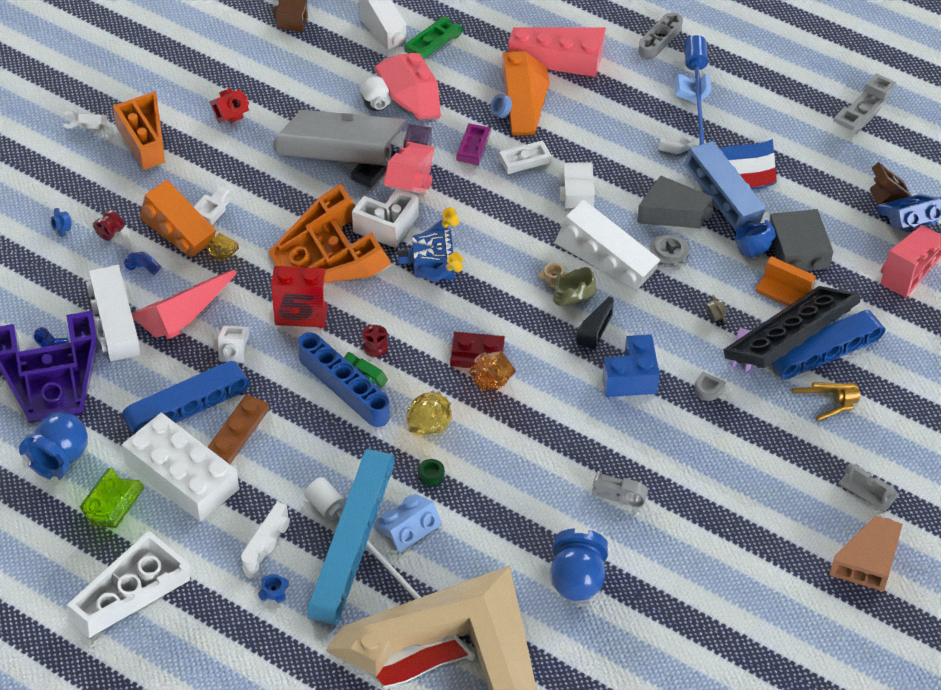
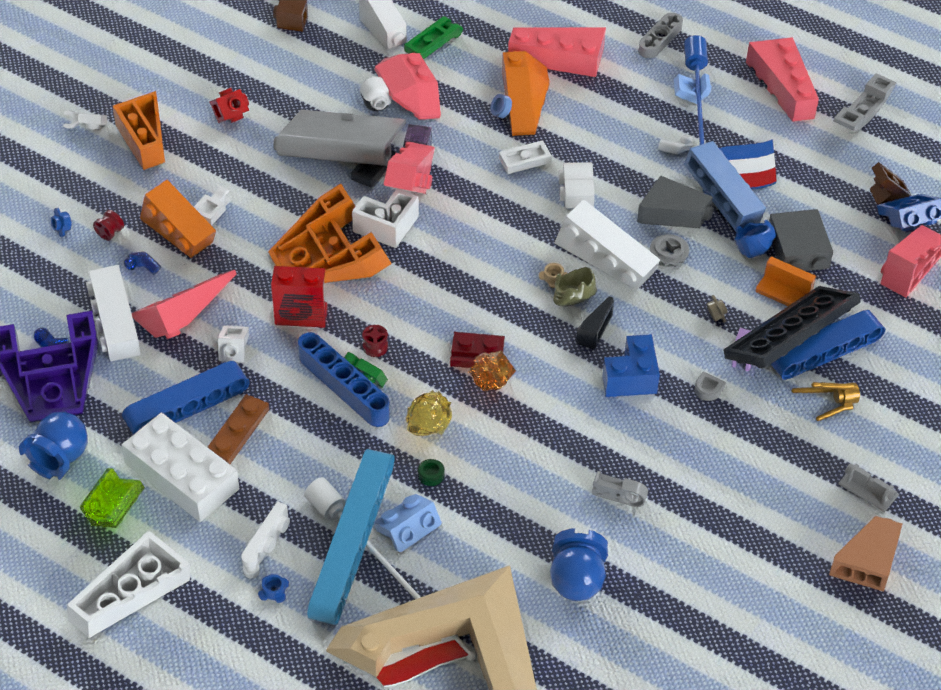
clear yellow tile [209,233,239,260] -> none
torso [398,207,464,282] -> none
magenta plate [456,123,491,165] -> none
none -> coral wedge [746,37,819,122]

